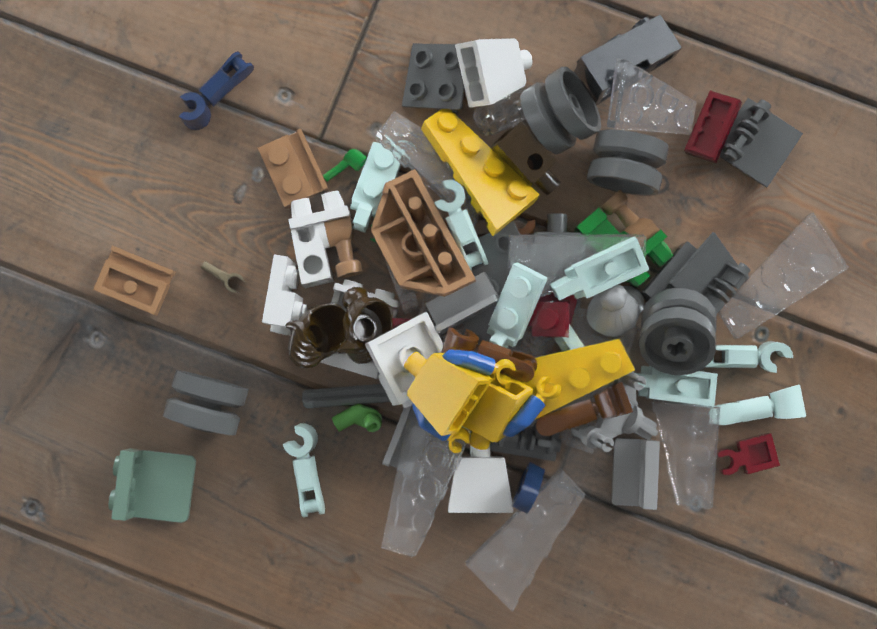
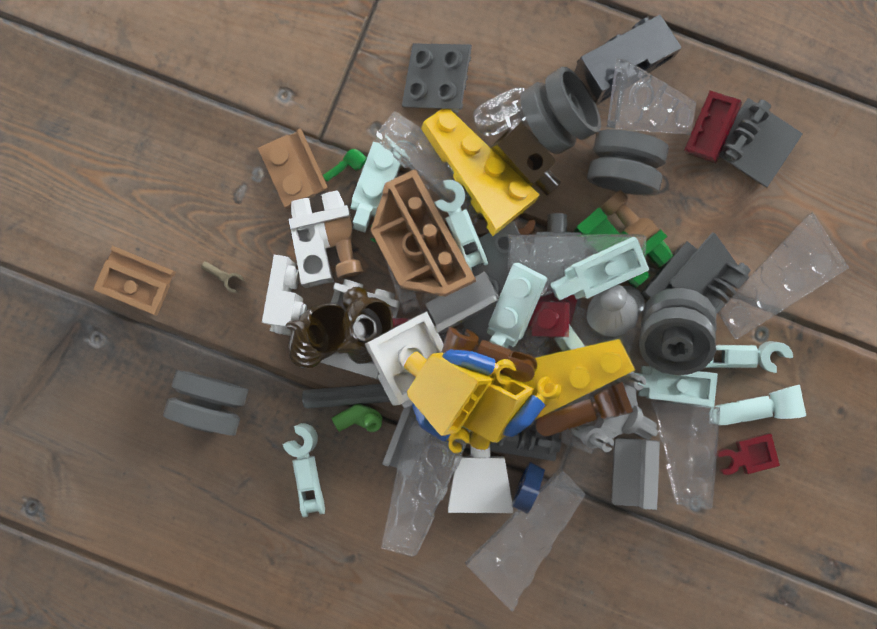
sand green bracket [108,448,196,523] -> none
dark blue piece [179,51,254,130] -> none
white torso [455,38,532,107] -> none

